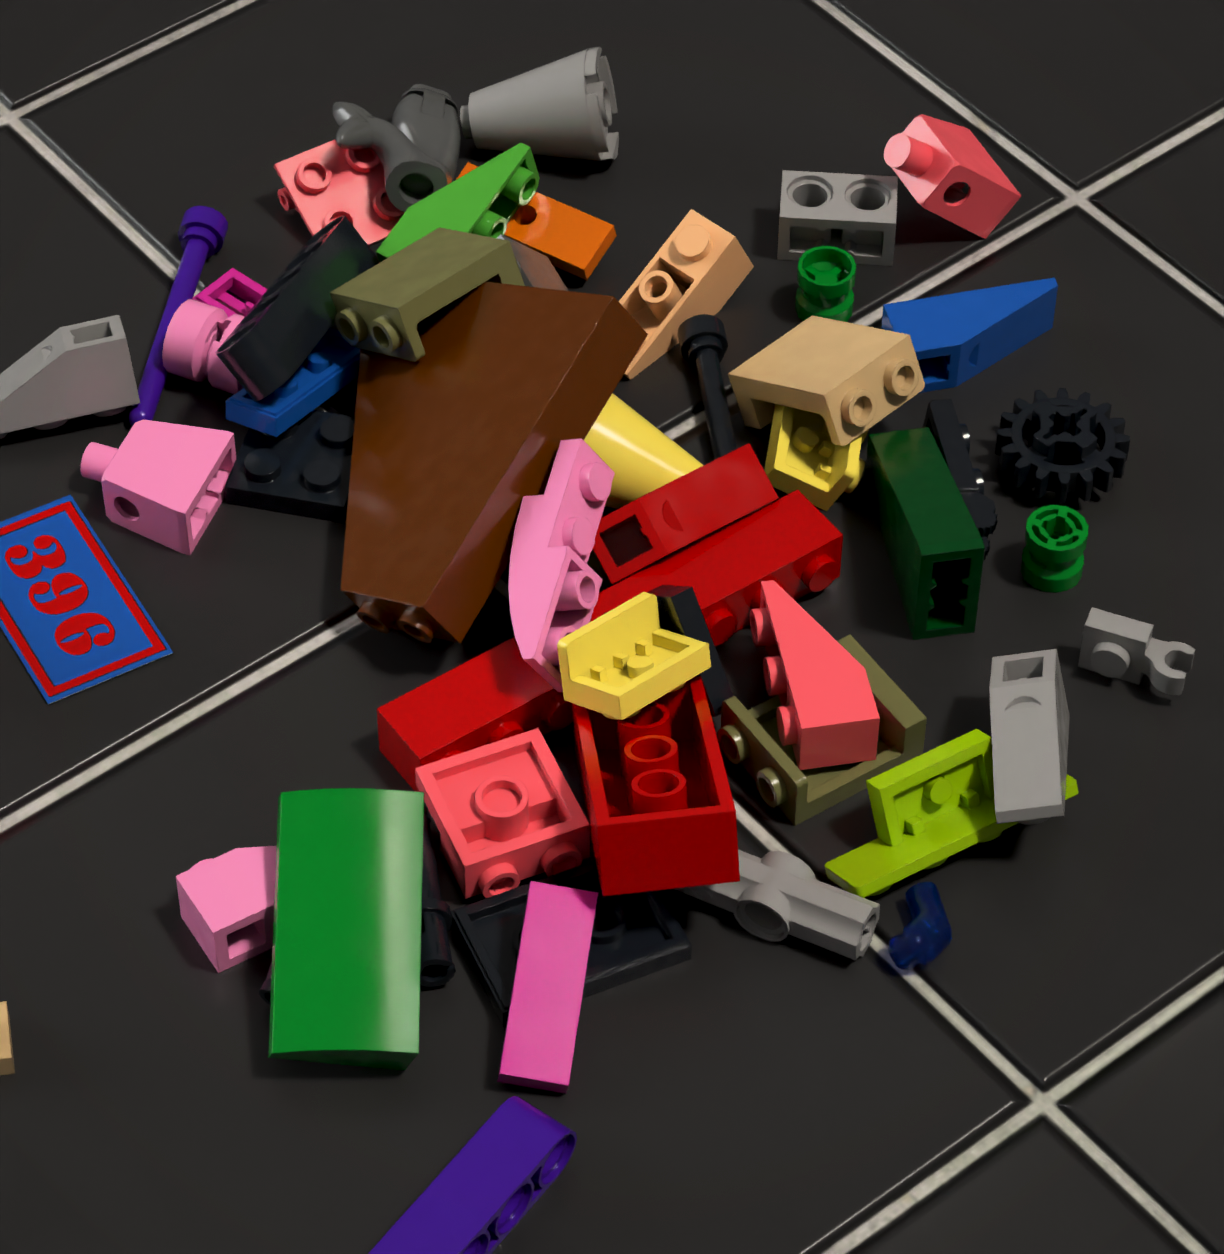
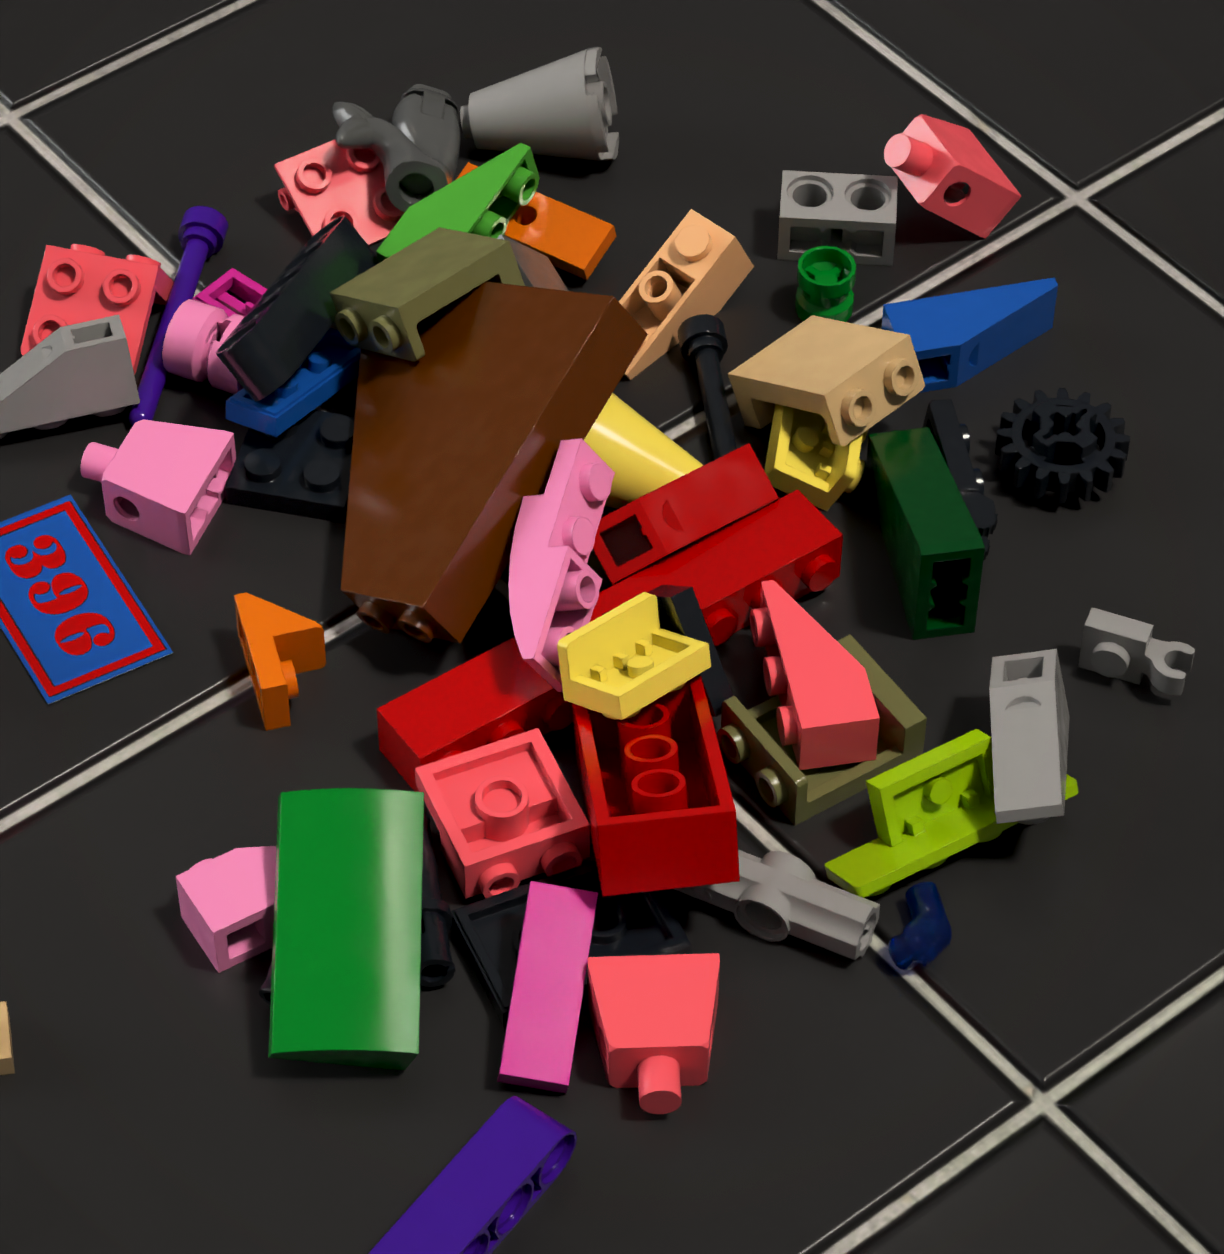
green wheel [1020,505,1089,593] -> none
none -> coral bracket [21,244,173,375]
none -> orange slope [234,592,326,731]
none -> coral torso [588,953,720,1114]

